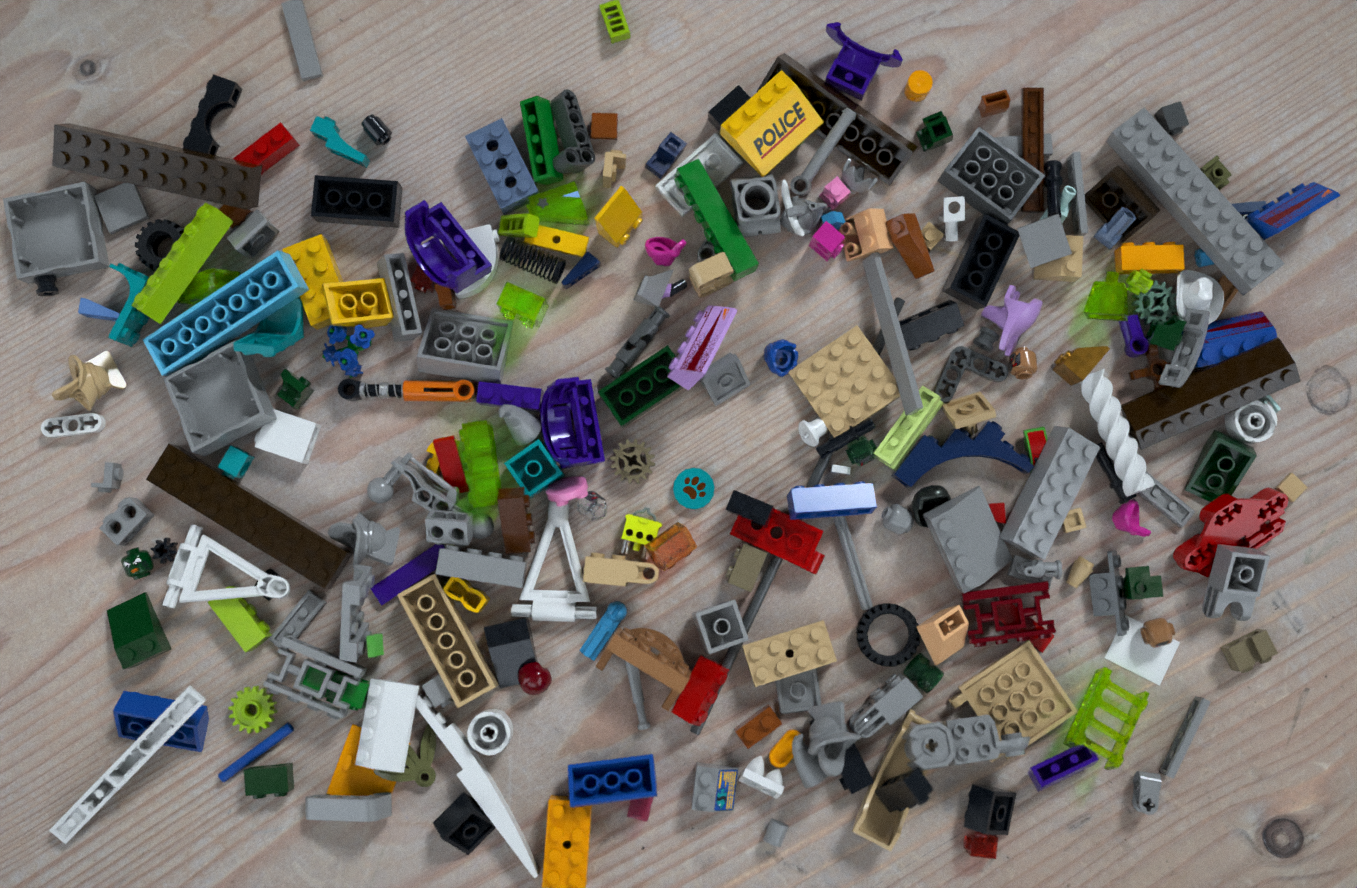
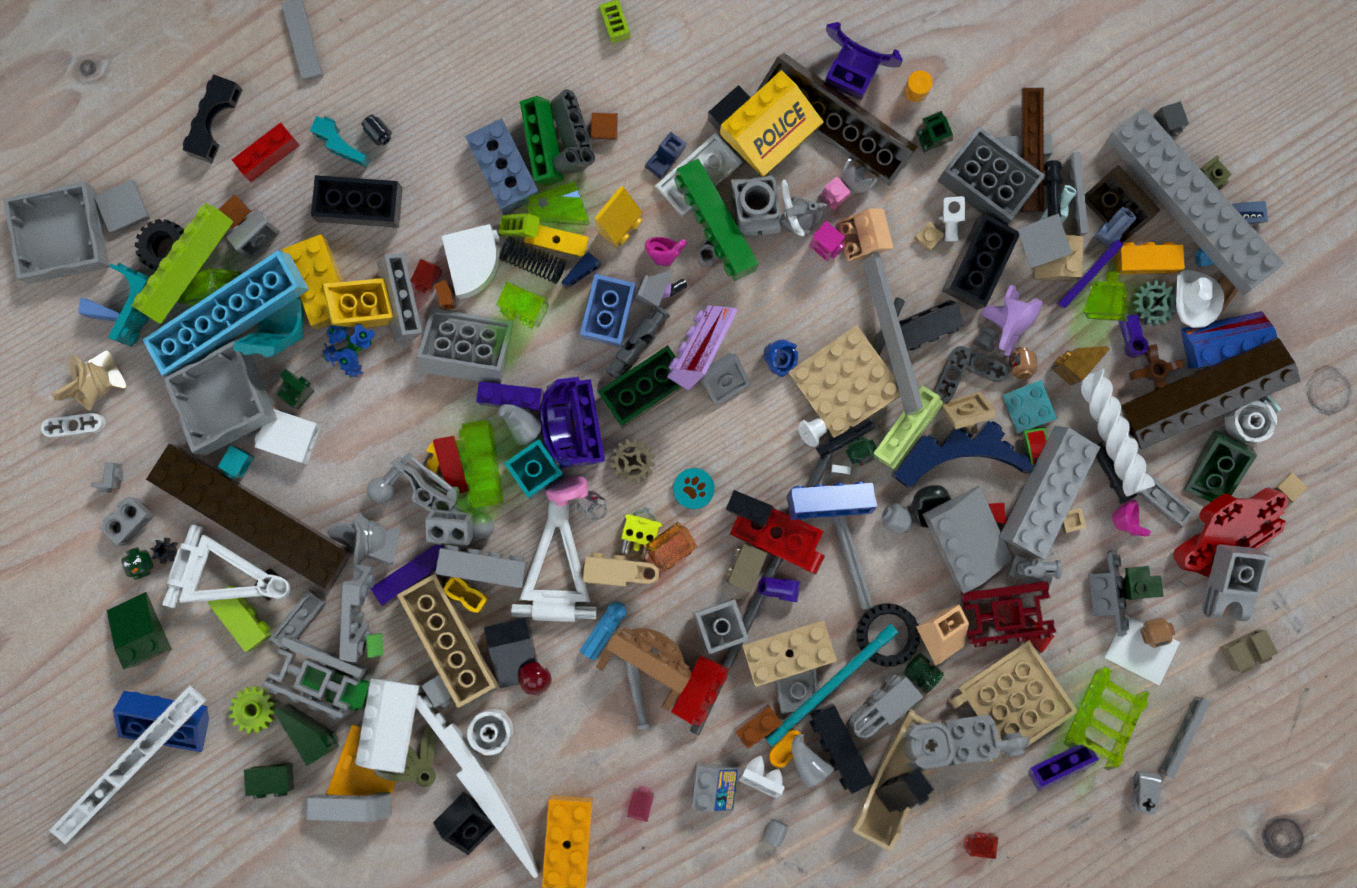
black wheel [34,275,59,297] -> none
dark brown brick [52,123,262,210] -> none
blue piece [218,722,294,782] -> none
piece [338,379,477,403] -> none
dark purple piece [404,200,492,293] -> none
reddish brown brick [497,487,535,554] -> none
blue slope [568,754,657,808] -> none
tan bracket [603,150,626,188] -> none
tan beam [689,252,734,298] -> none
light grey piece [790,107,857,196] -> none
light grey helmet [807,701,860,777] -> none
dark azure piece [821,211,845,230] -> none
dark orange slope [886,213,935,279] -> none
black slope [964,784,1017,835] -> none
dark orange piece [978,90,1011,118] -> none
tan cone [1066,556,1094,588] -> none
lime gear [1126,268,1153,295] -> none
dark green brick [1145,315,1187,351] -> none
light grey slope [1159,308,1210,388] -> none
blue slope [1247,182,1340,240] -> none
none -> dark green slope [273,704,339,766]
none -> medium blue brick [580,274,636,347]
none -> dark purple piece [758,577,801,602]
none -> teal piece [765,623,899,747]
none -> teal hinge [1002,380,1057,434]
none -> dark purple tile [1056,239,1123,308]

